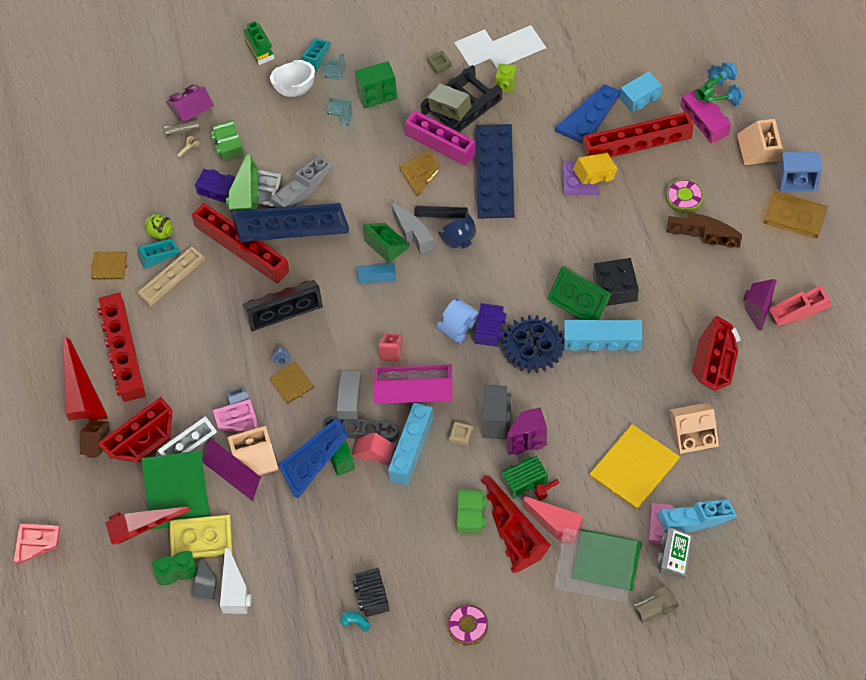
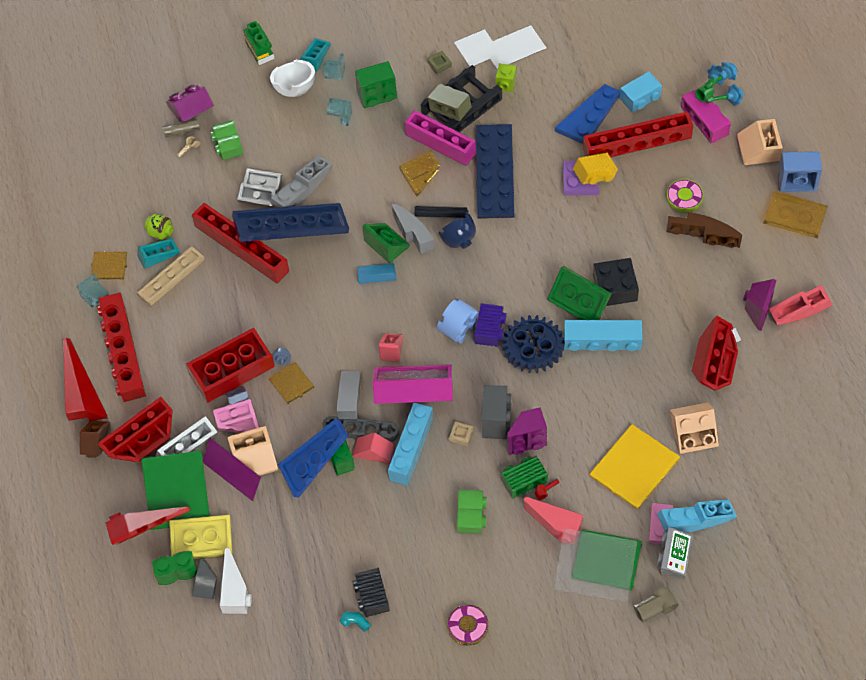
coral wing [14,524,61,564] -> none
dark purple brick [195,169,235,203] -> none
bright green slope [226,154,258,214] -> none
black slope [242,280,323,332] -> none
red wedge [481,475,551,573] -> none
none -> clear light blue panel [77,274,109,308]
none -> red brick [186,328,275,403]

